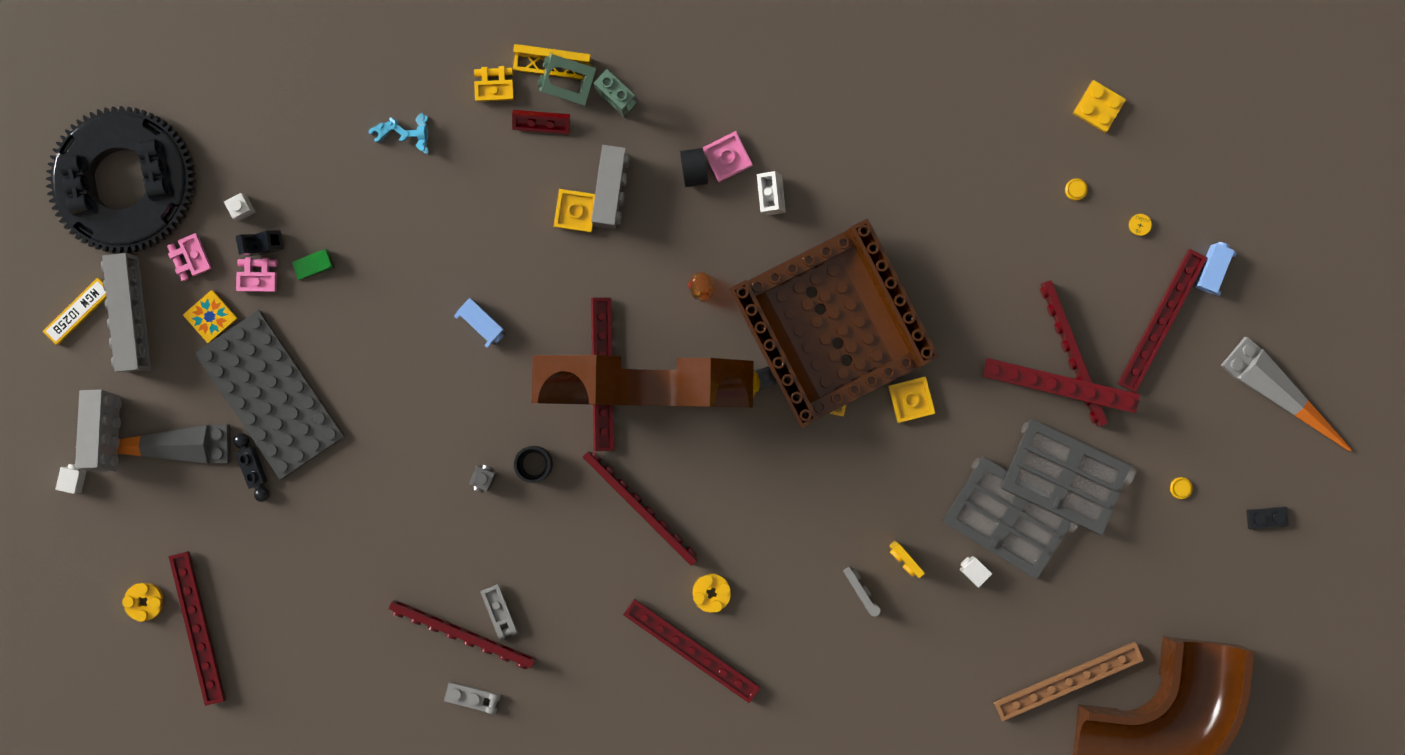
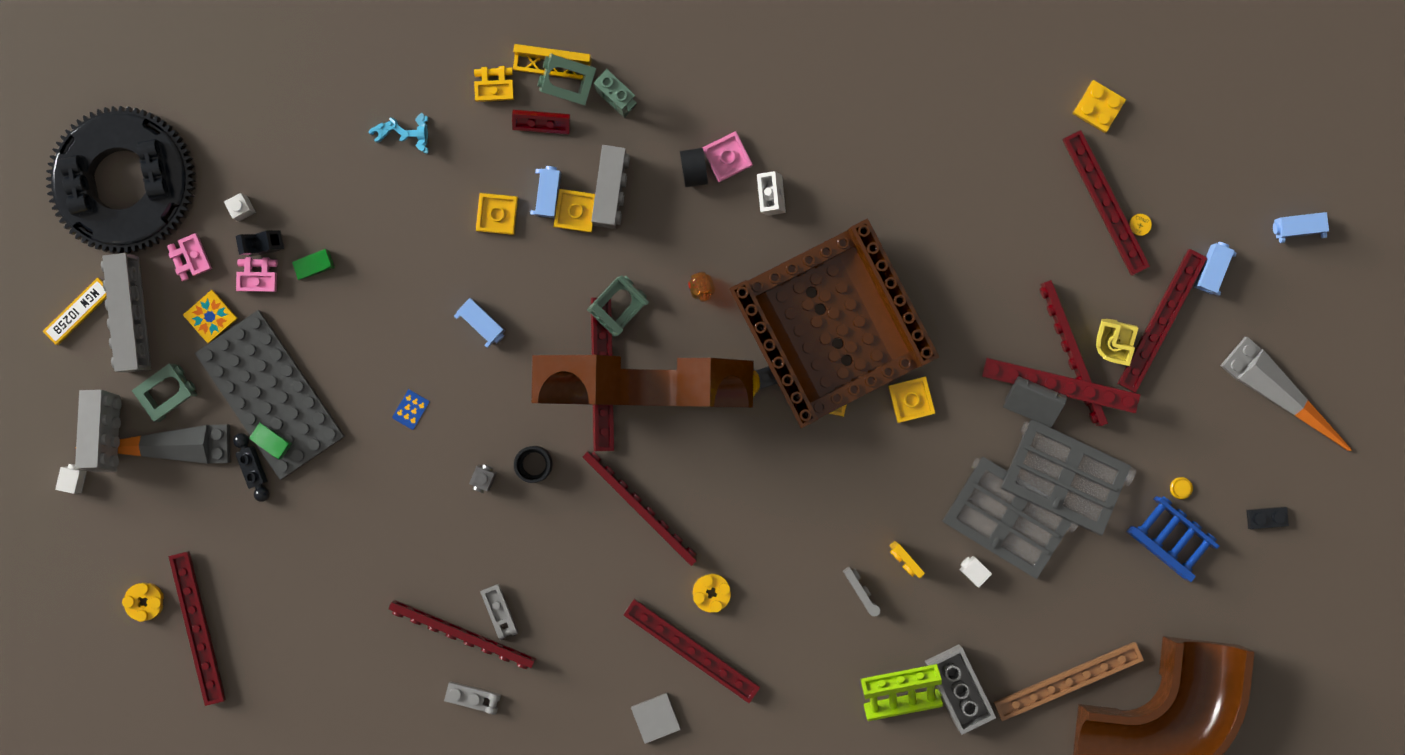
yellow piece [1065,178,1088,201] -> none
none -> sand green panel [132,363,197,422]
none -> slope [249,422,292,460]
none -> blue sticker [392,389,430,430]
none -> yellow tile [476,193,518,235]
none -> light blue brick [530,166,561,218]
none -> sand green panel [587,275,649,336]
none -> light grey tile [631,693,681,744]
none -> lime fence [860,664,943,721]
none -> light grey brick [924,644,996,735]
none -> dark grey piece [1003,376,1067,427]
none -> dark red plate [1062,130,1150,276]
none -> light yellow brick [1096,319,1138,366]
none -> blue fence [1126,496,1220,582]
none -> light blue brick [1273,212,1329,243]

